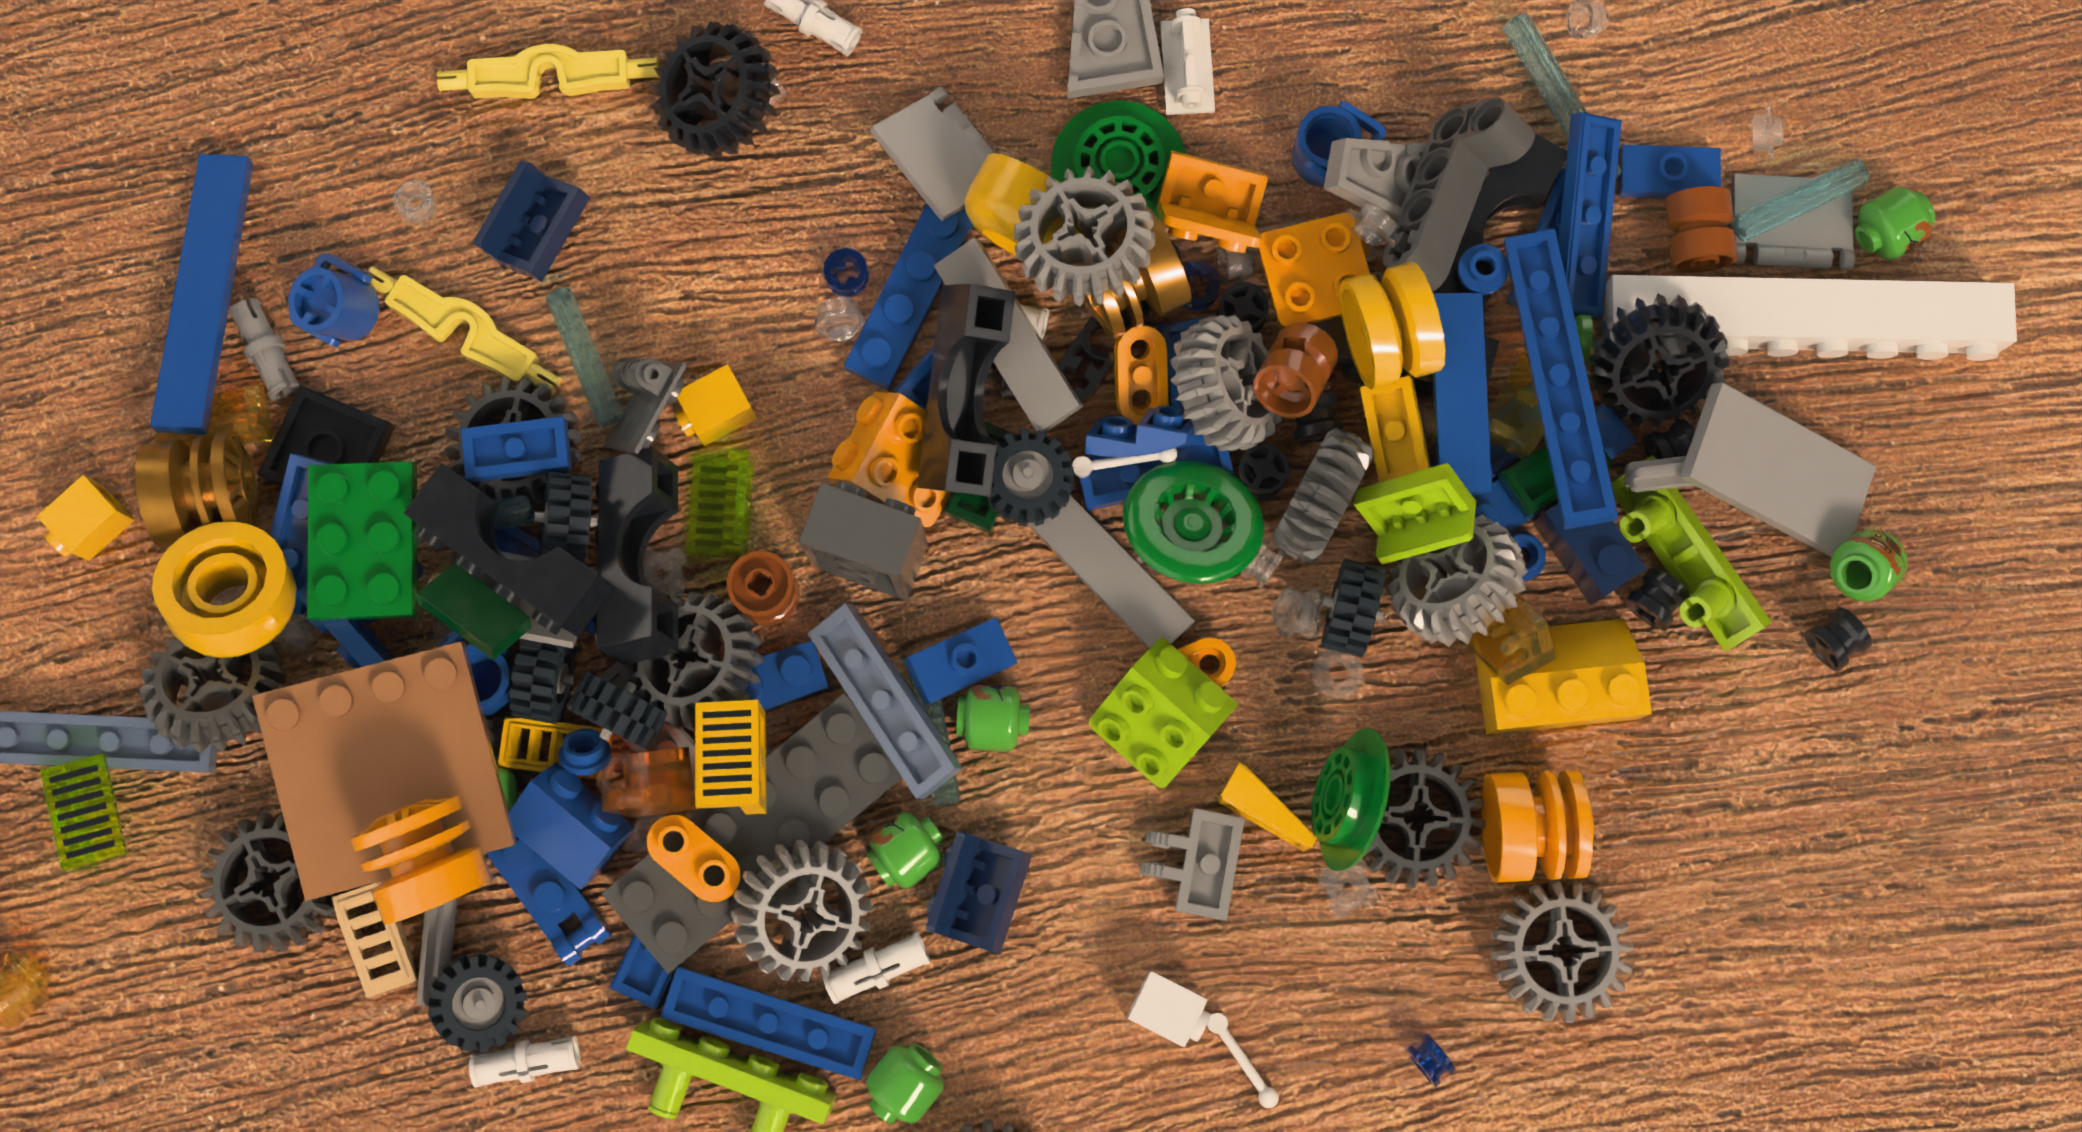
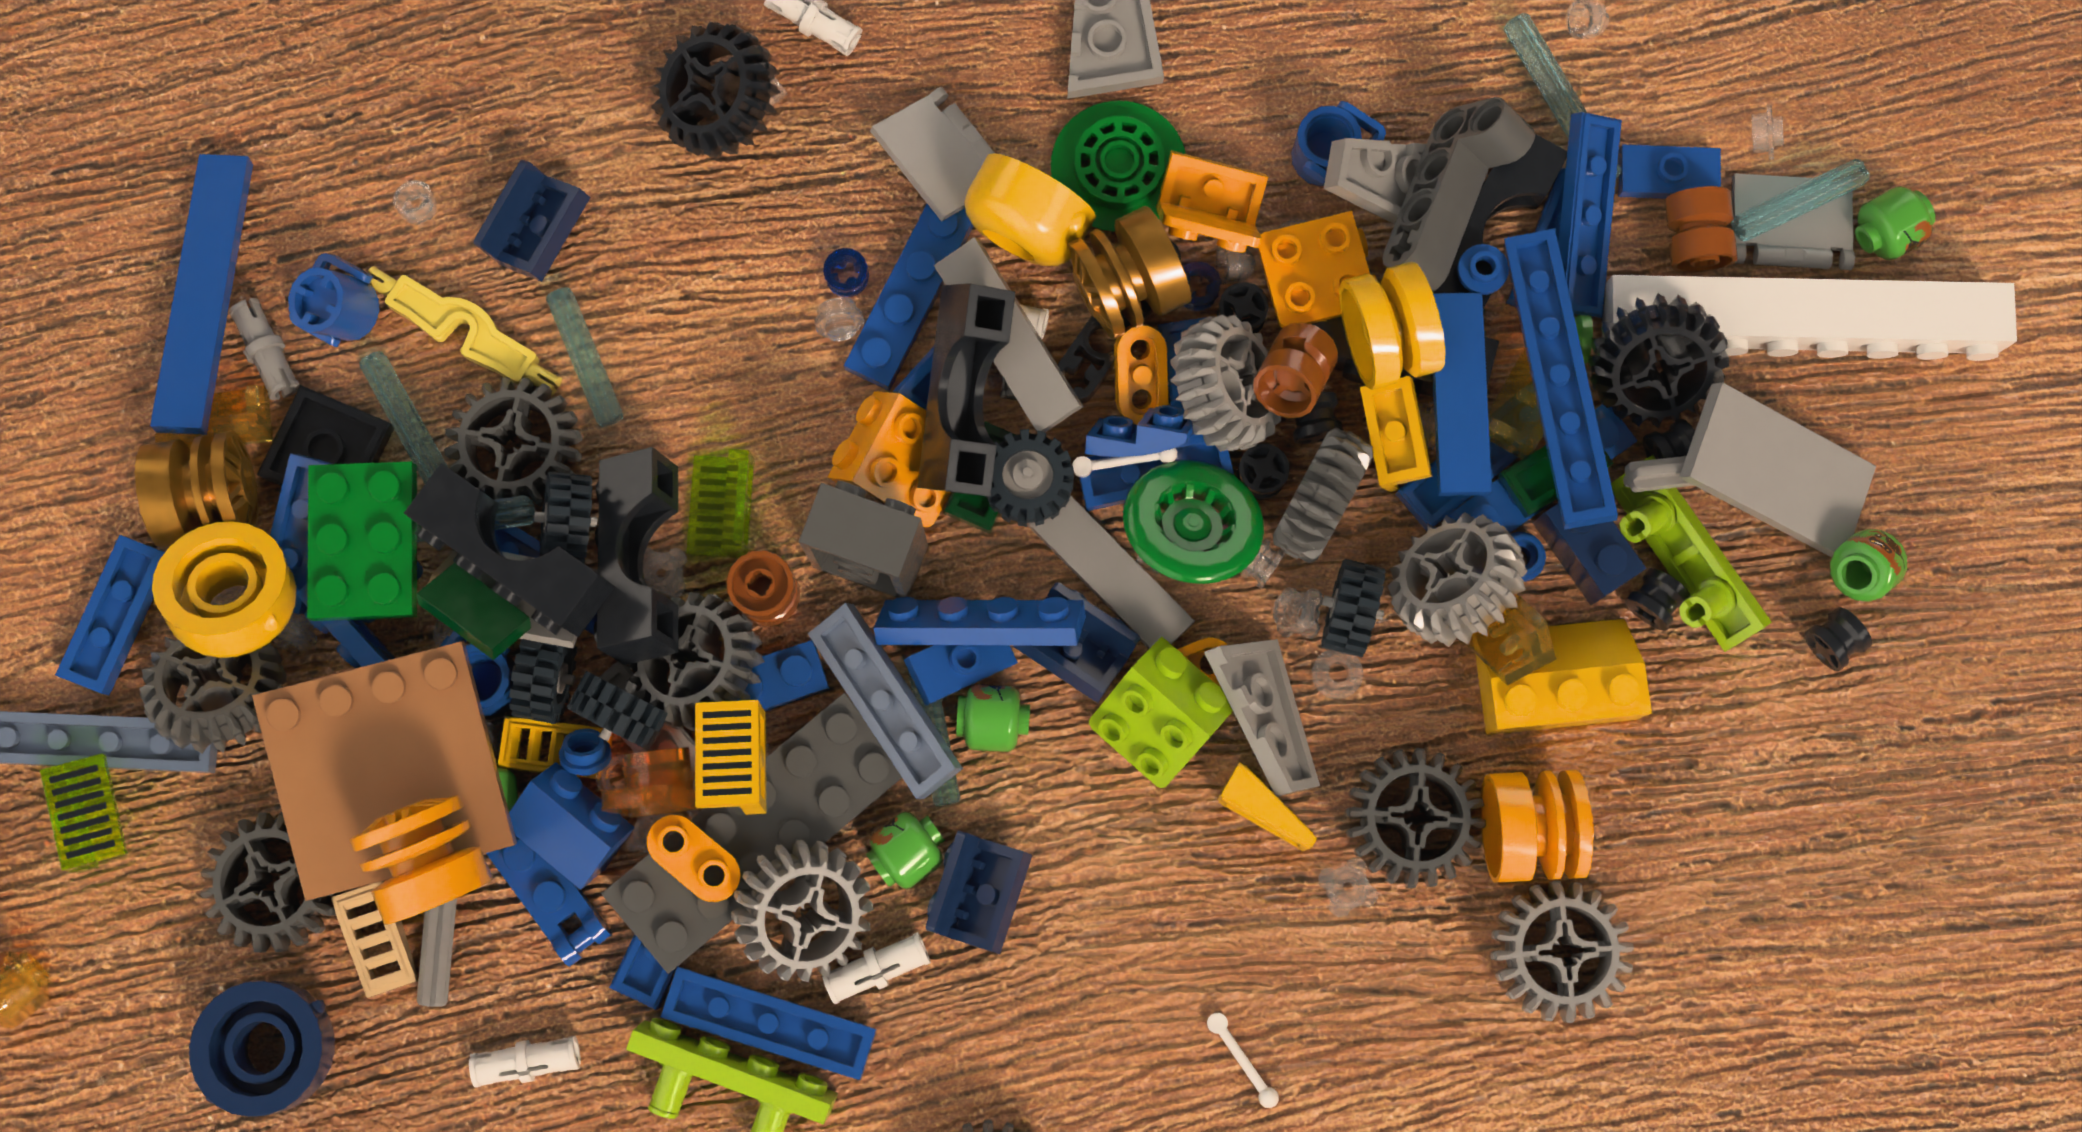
yellow brick [36,475,135,561] -> none
black wheel [426,953,527,1052] -> none
light yellow piece [437,44,660,99] -> none
blue plate [461,416,572,483] -> none
dark grey hinge [604,358,687,454] -> none
yellow brick [673,364,757,446] -> none
bright green head [866,1043,944,1124] -> none
light grey gear [1014,166,1155,307] -> none
white brick [1126,971,1211,1048] -> none
light grey hinge [1140,808,1245,921] -> none
white hinge [1160,8,1215,115] -> none
green wheel [1311,728,1391,871] -> none
clear plate [1345,201,1398,248] -> none
lime bracket [1354,463,1476,564] -> none
clear blue bush [1406,1034,1456,1087] -> none
none -> blue plate [55,535,165,696]
none -> dark blue piece [189,981,335,1117]
none -> clear light blue axle [359,351,448,484]
none -> blue plate [874,597,1086,646]
none -> dark blue bracket [1013,582,1140,703]
none -> light grey wing [1204,639,1320,797]

